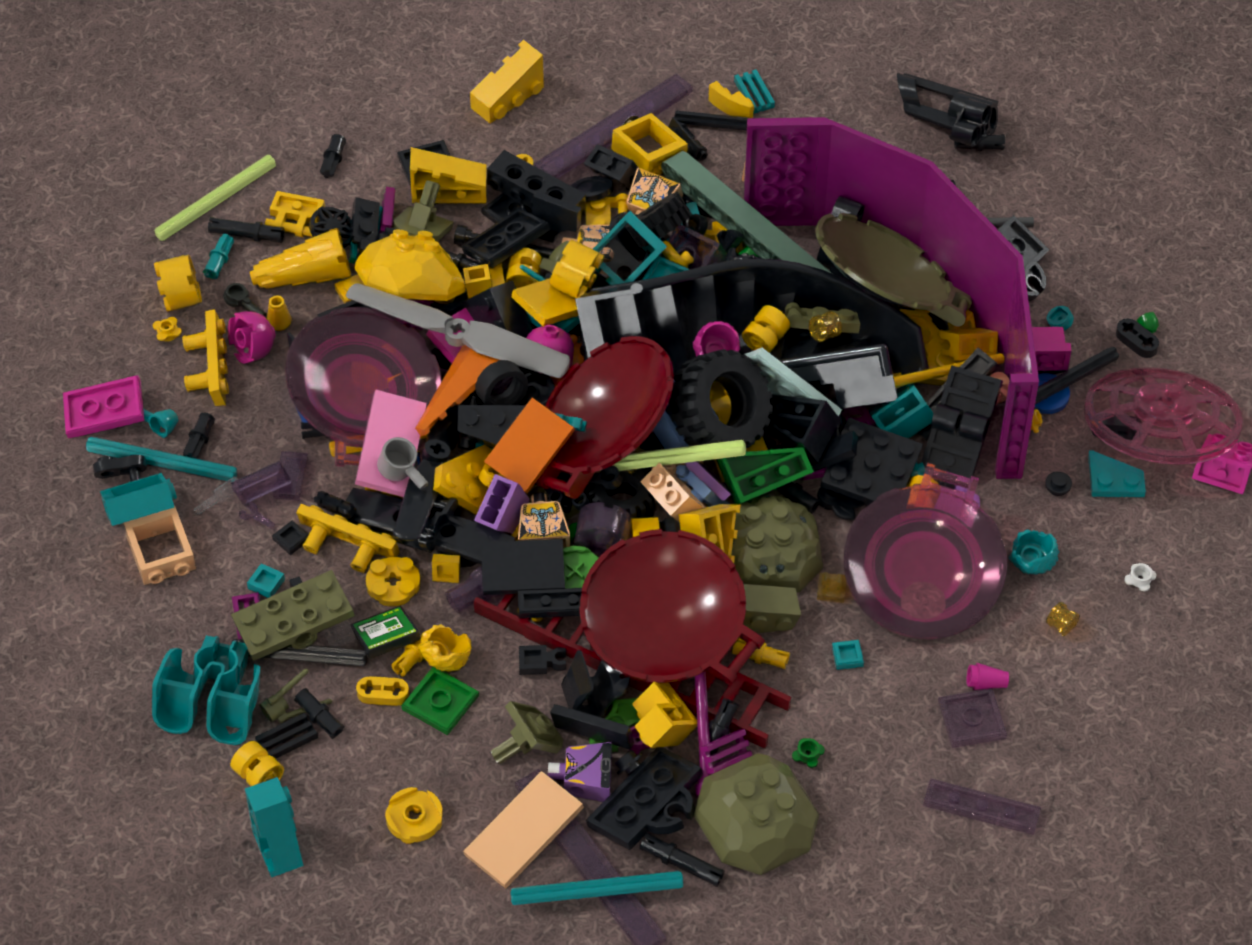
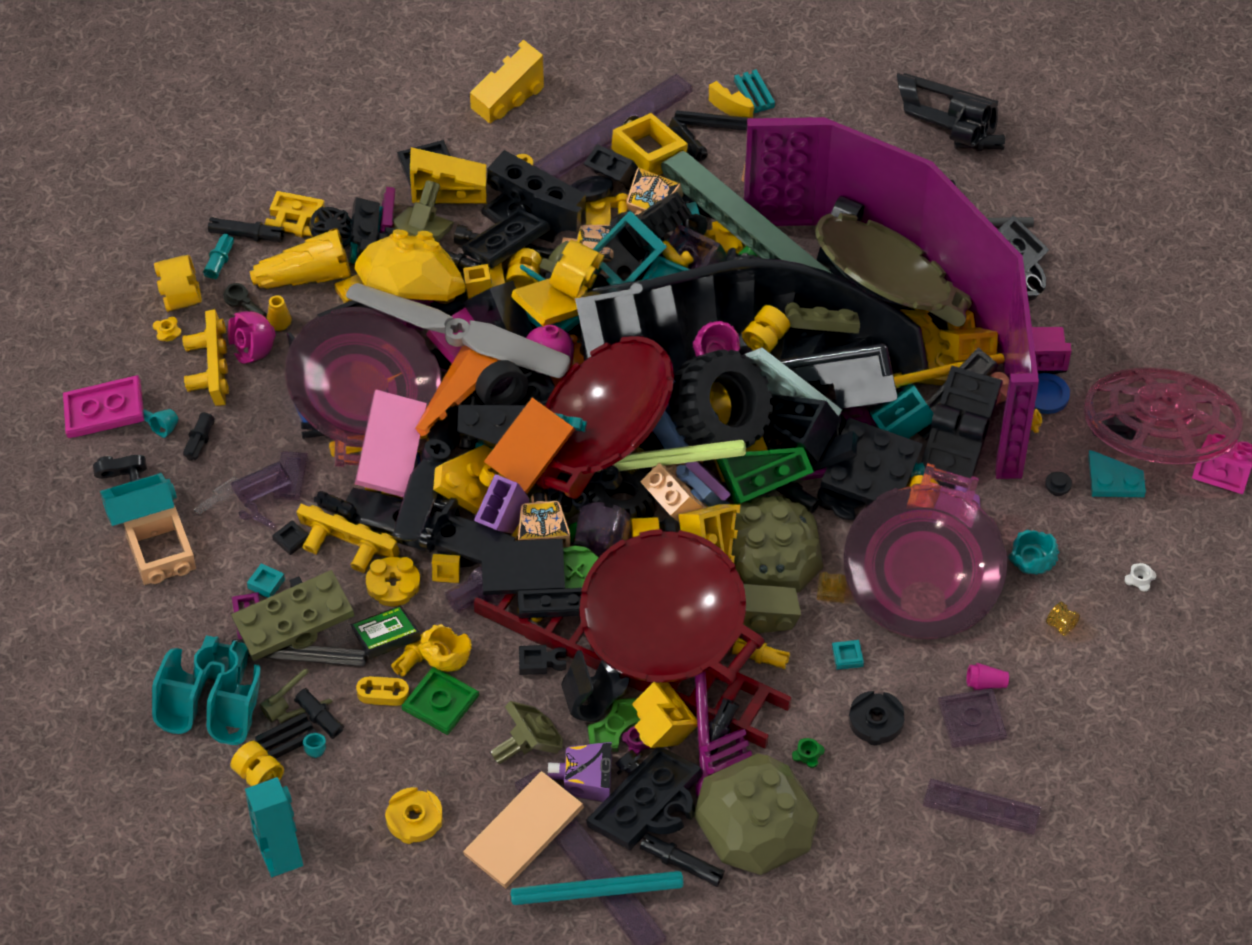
teal axle [86,436,238,482] -> none
yellowish green axle [154,155,276,241] -> none
black axle [320,134,346,178] -> none
light grey piece [377,437,428,490] -> none
black tile [550,704,634,750] -> none
black tile [716,229,745,254] -> none
clear yellow wheel [809,311,842,342] -> none
black axle [1035,347,1119,405] -> none
teal tile [1047,306,1074,331] -> none
black beam [1116,318,1159,358] -> none
green hinge [1137,312,1159,334] -> none
none -> teal hinge [303,733,326,758]
none -> black plate [848,691,905,746]

